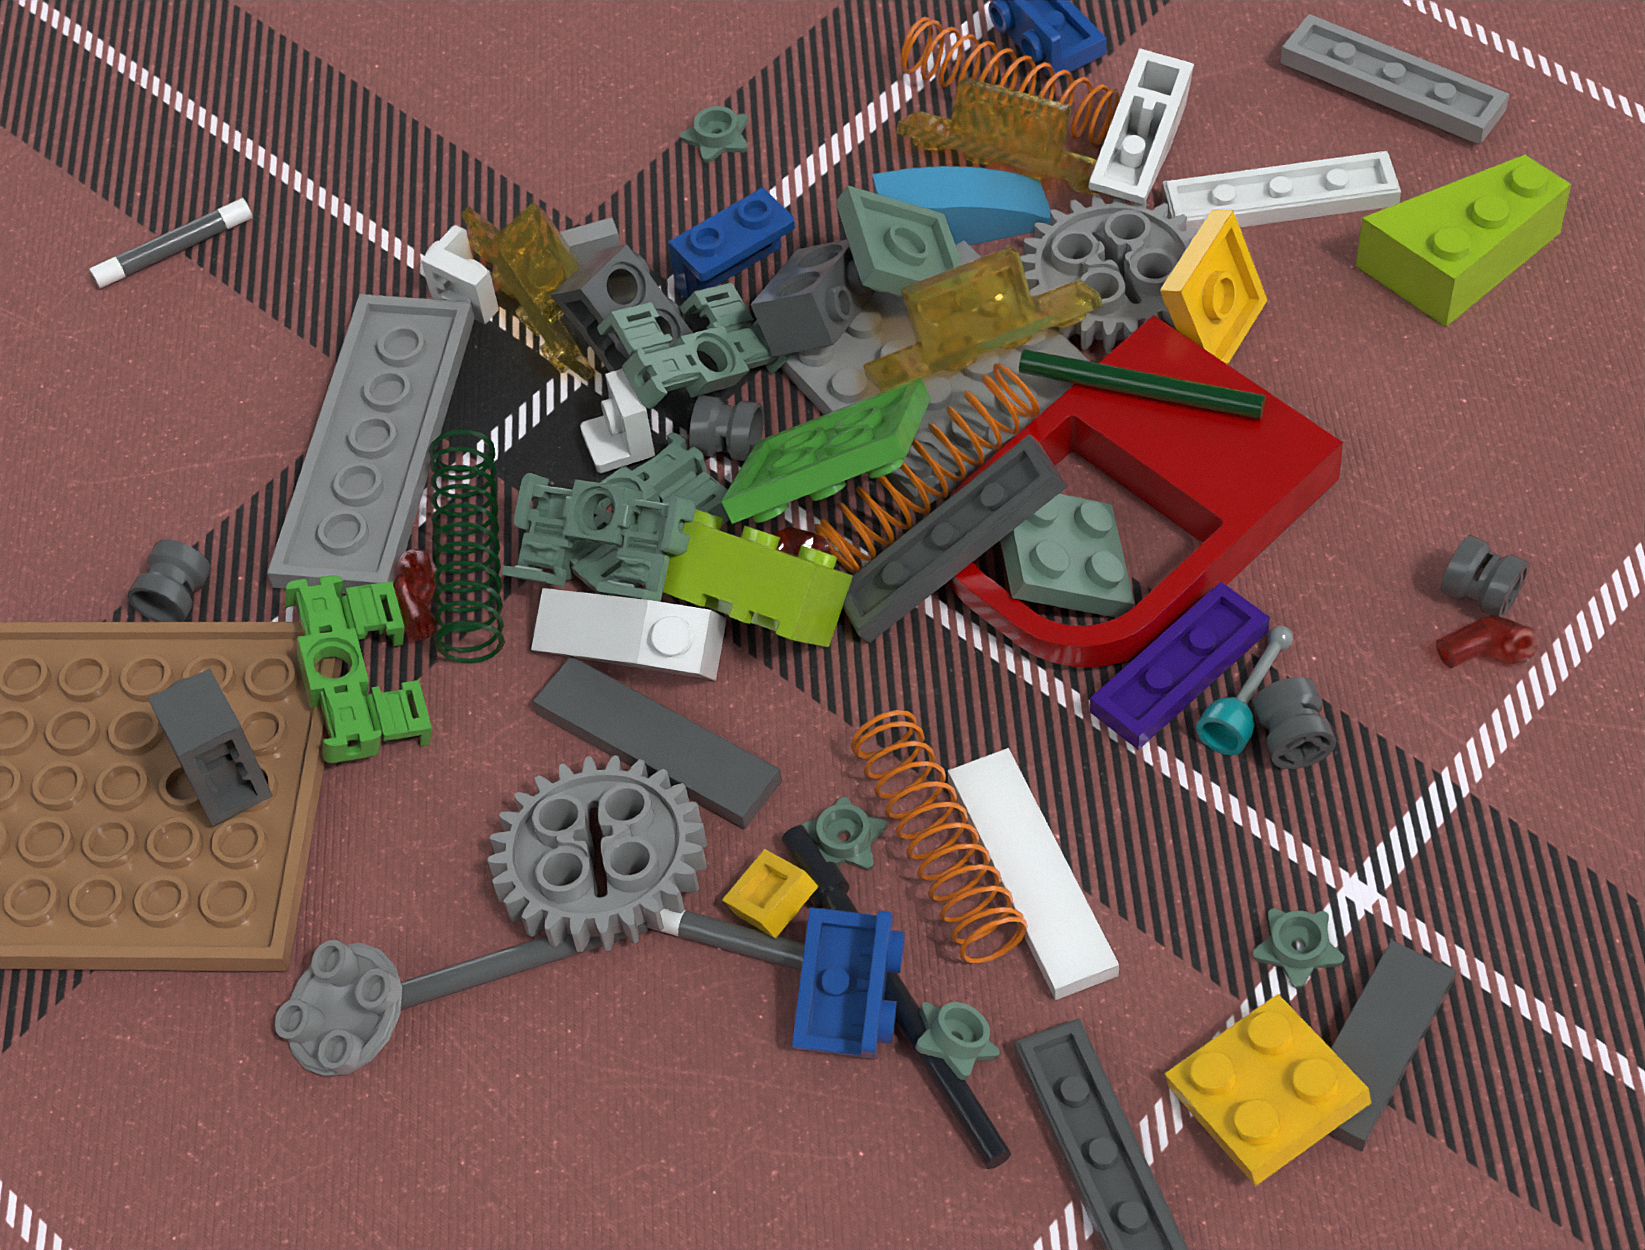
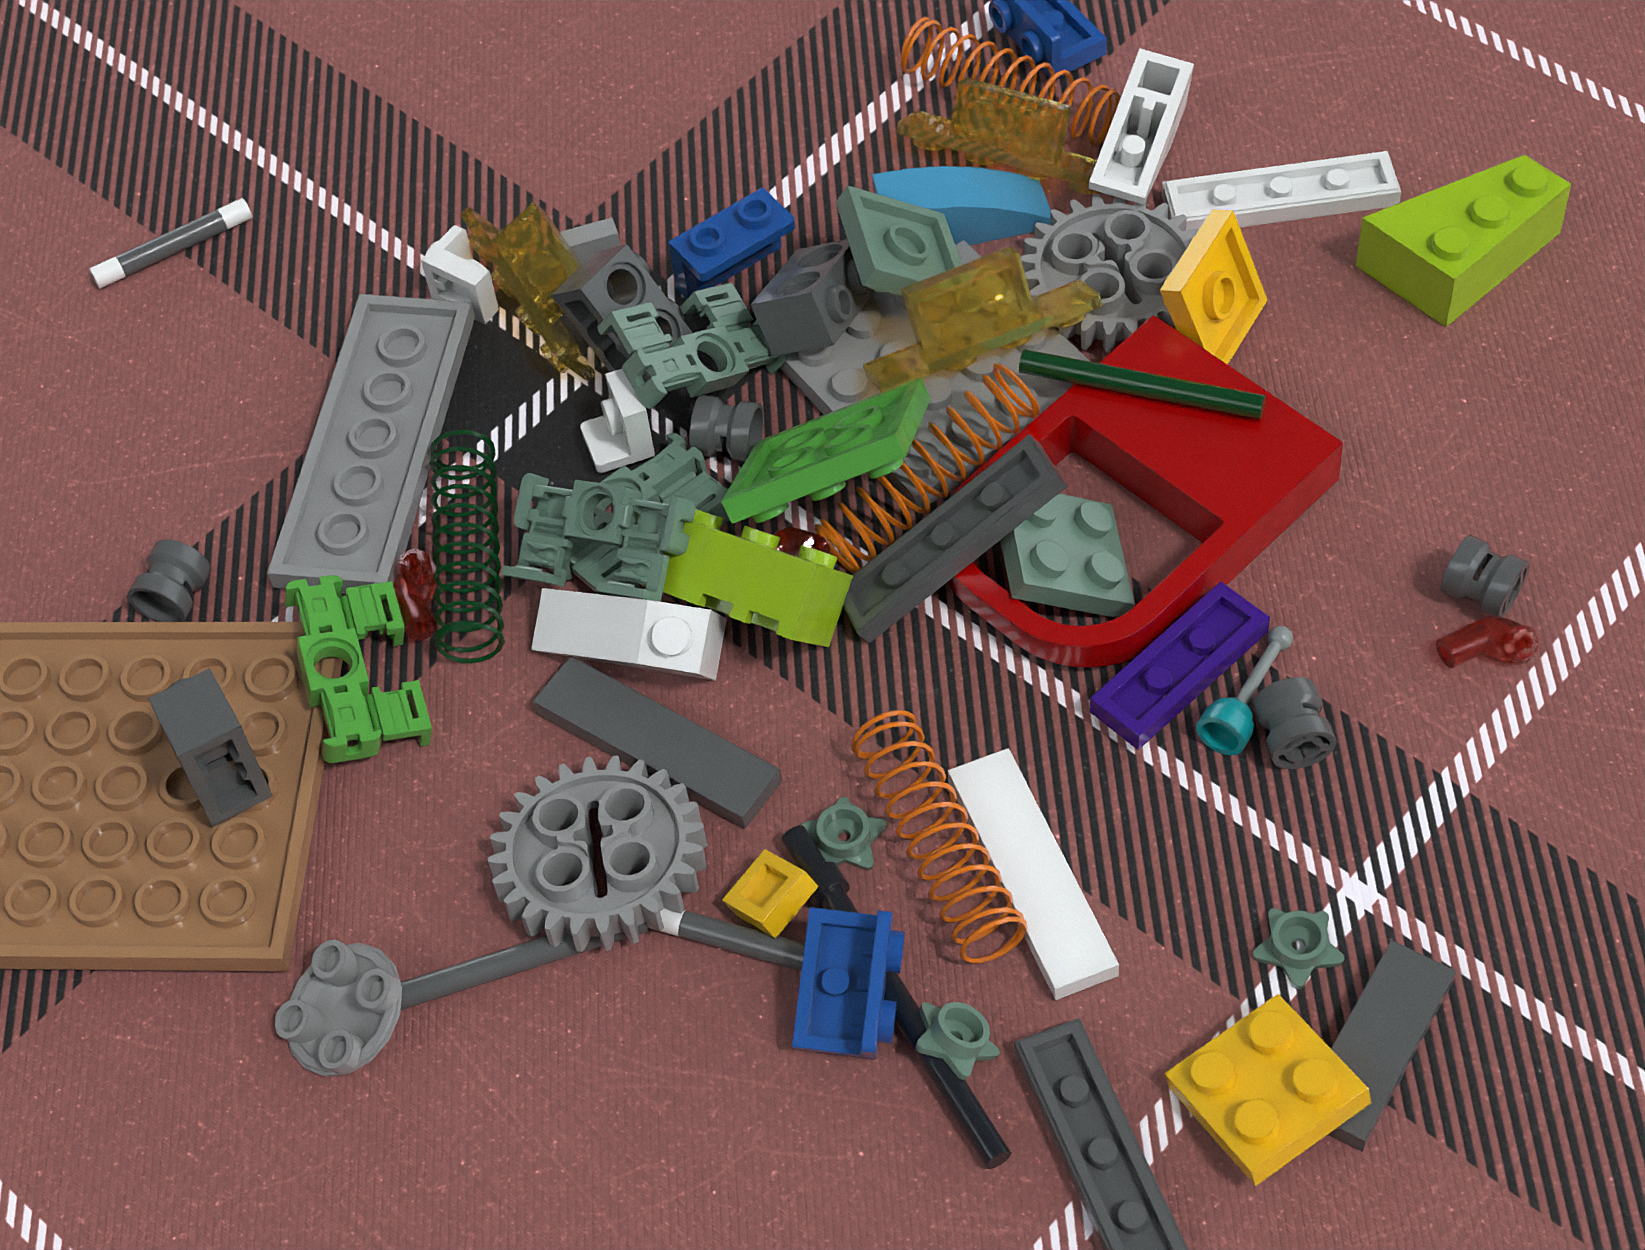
sand green plate [680,106,748,163] -> none
light grey plate [1280,14,1509,145] -> none

